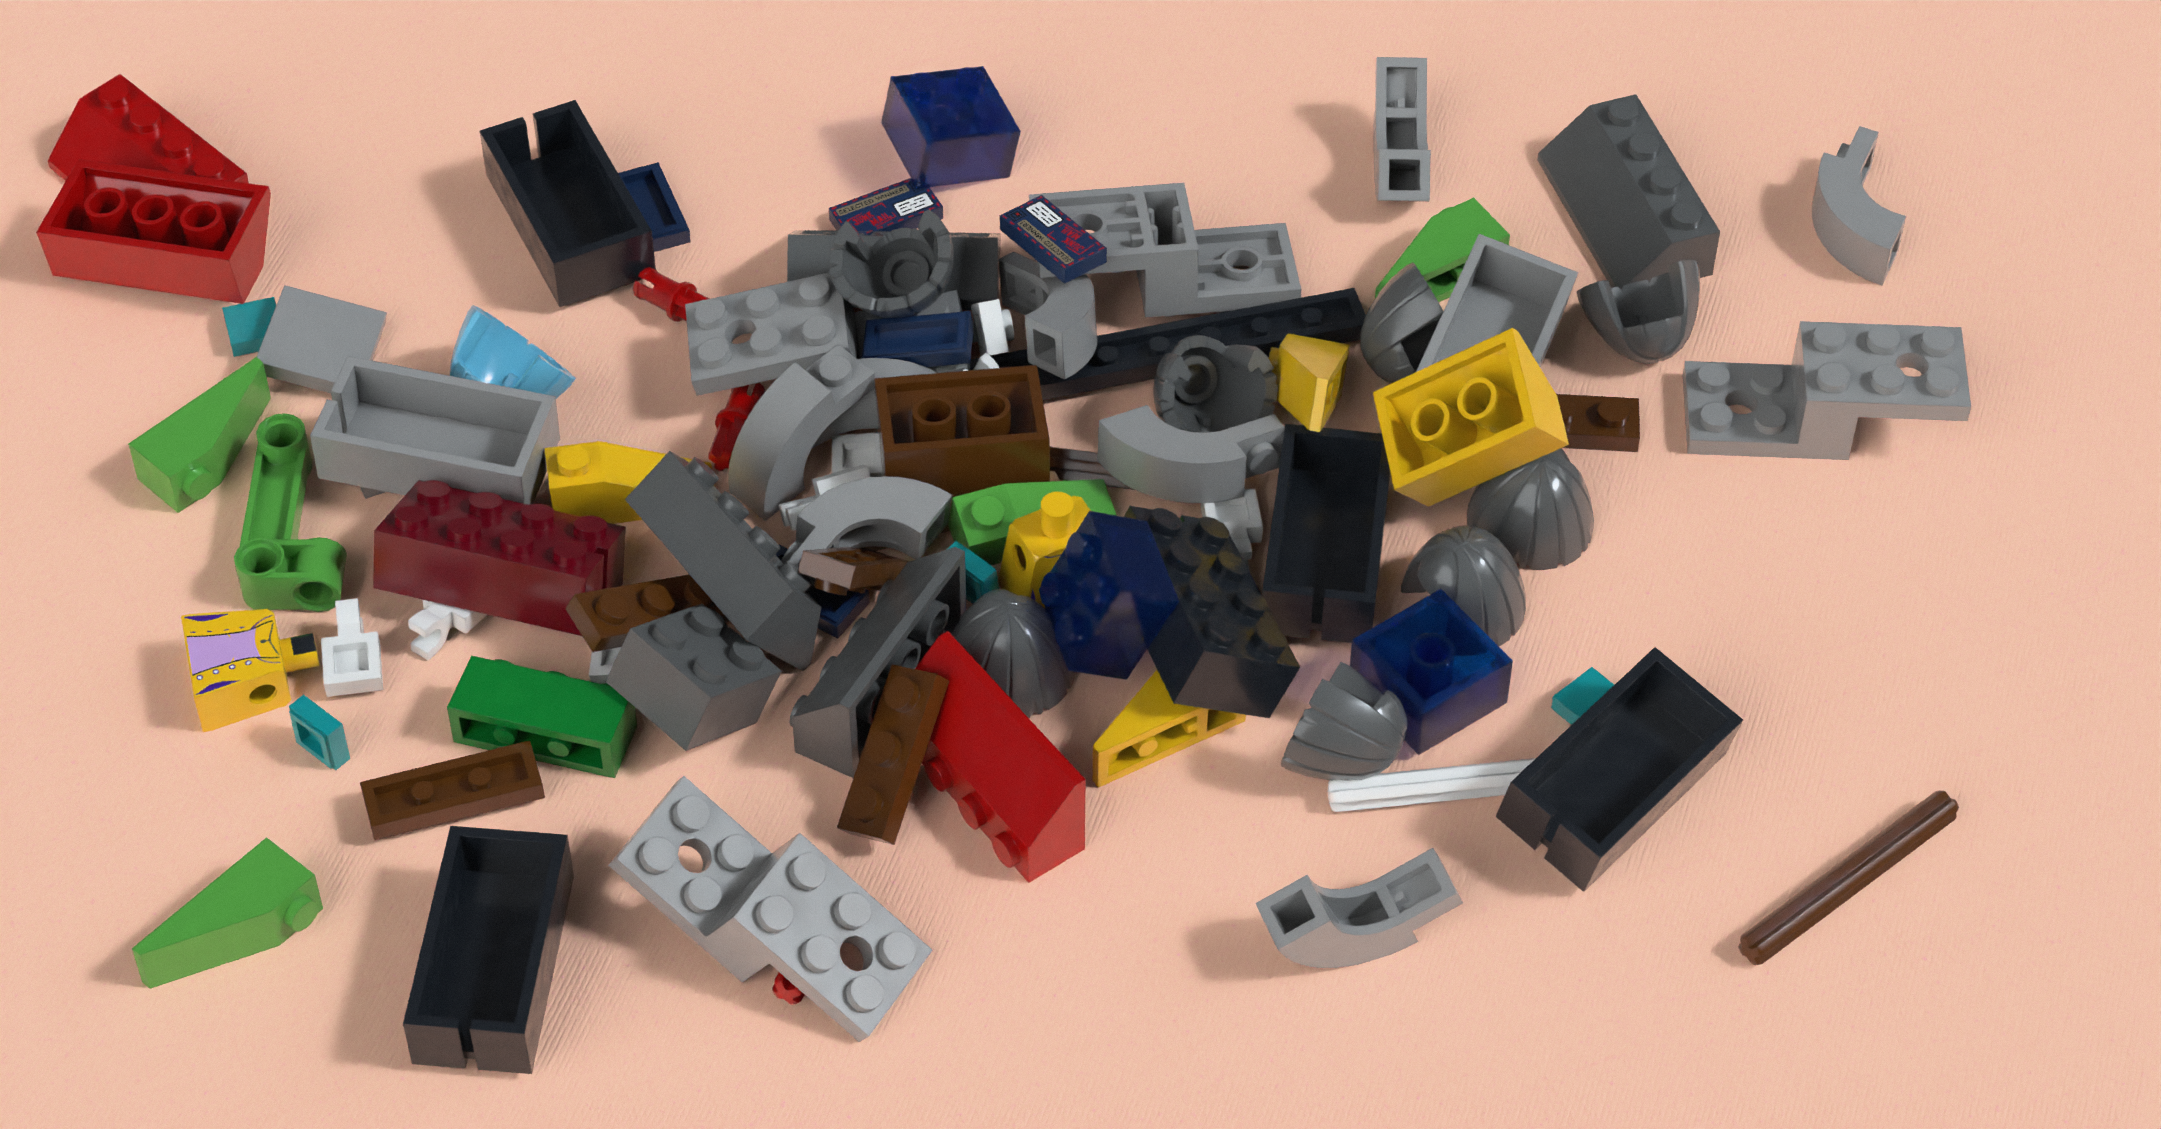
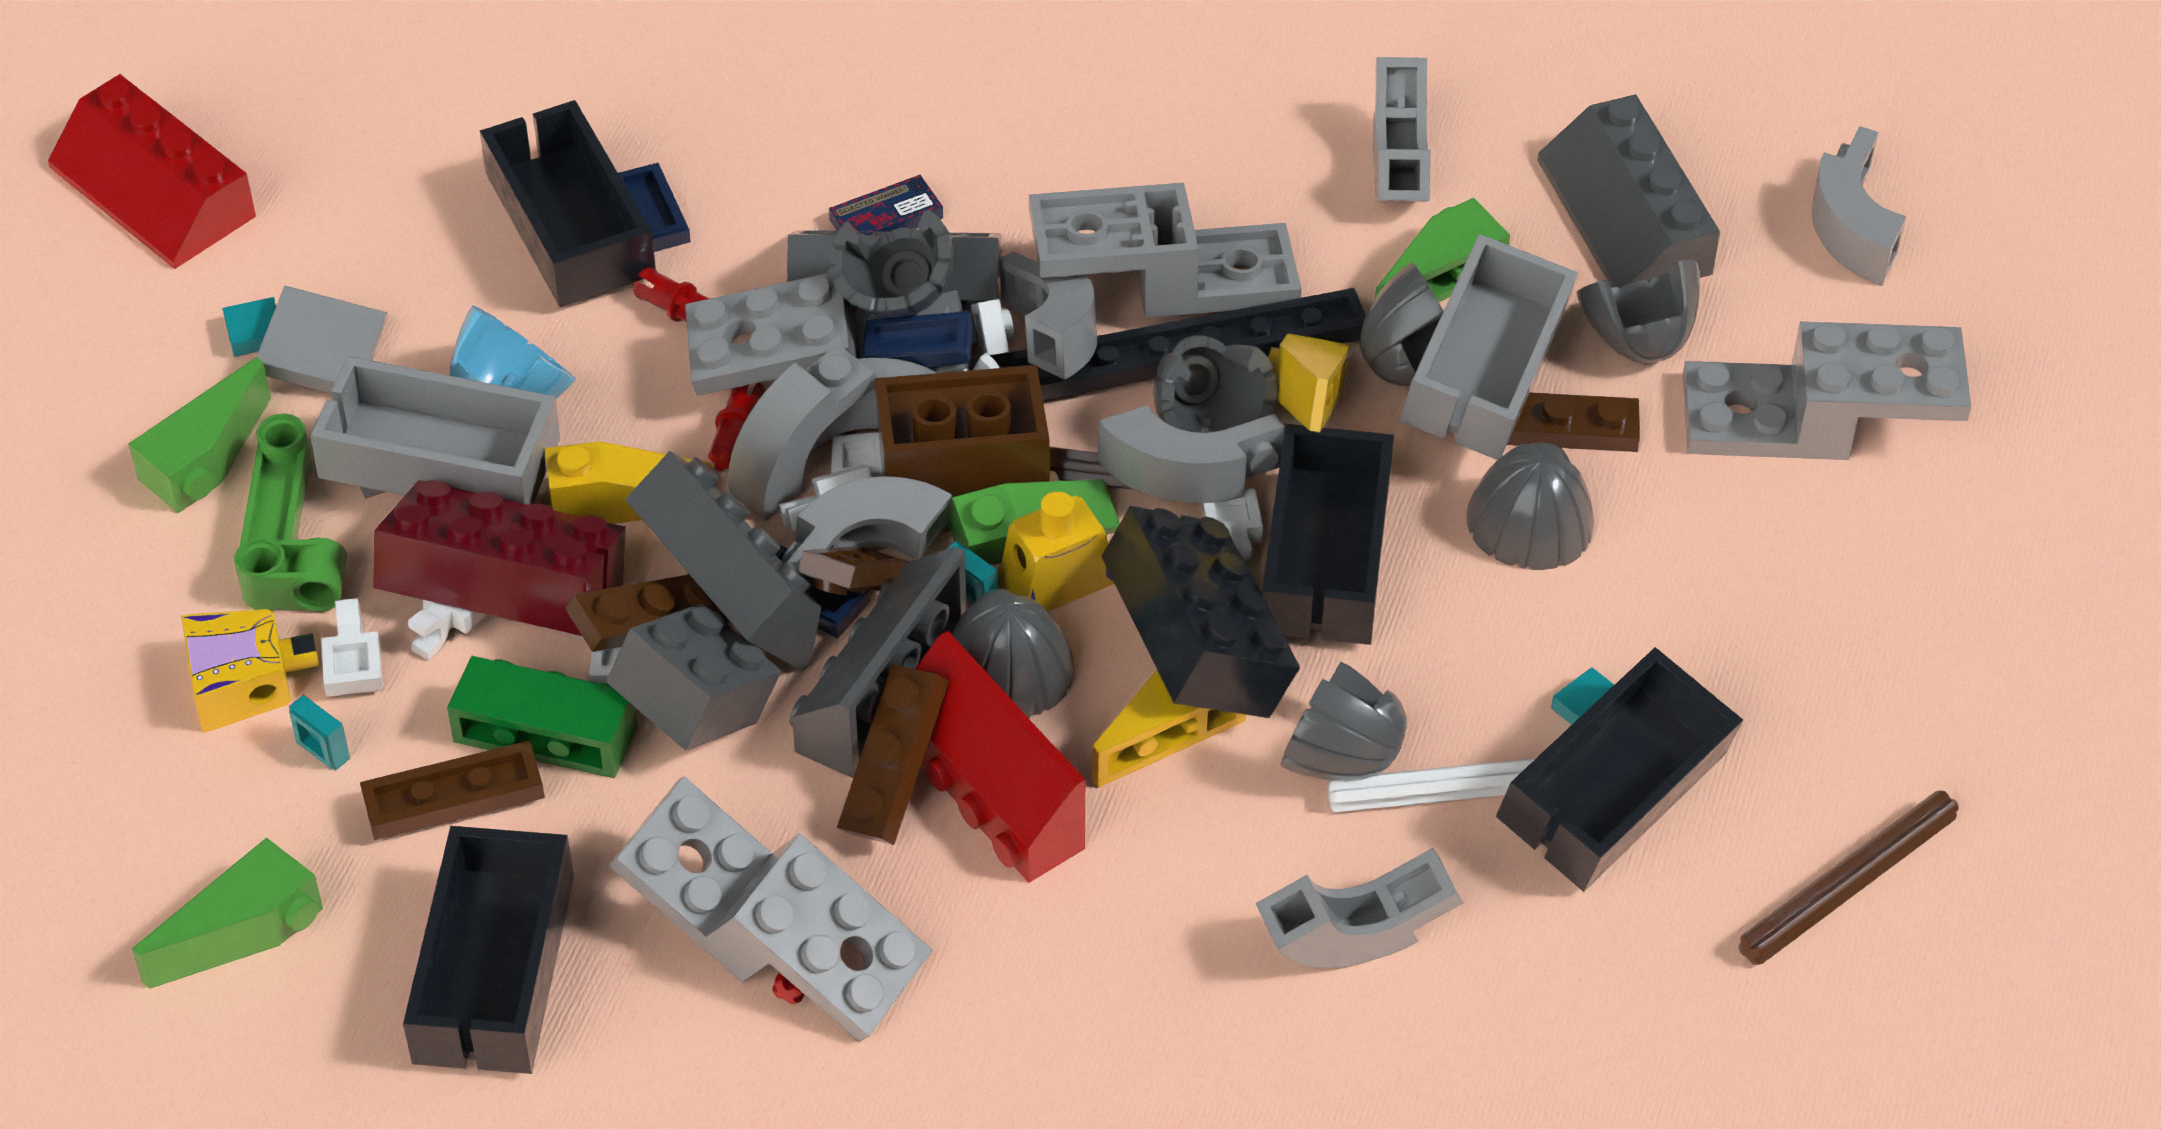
red slope [36,159,271,304] -> none
clear blue brick [881,66,1021,189] -> none
dark blue tile [999,195,1107,284] -> none
clear blue brick [1039,511,1179,680] -> none
clear blue brick [1350,589,1513,755] -> none
yellow slope [1373,328,1569,507] -> none
dark grey hair [1401,525,1526,653] -> none

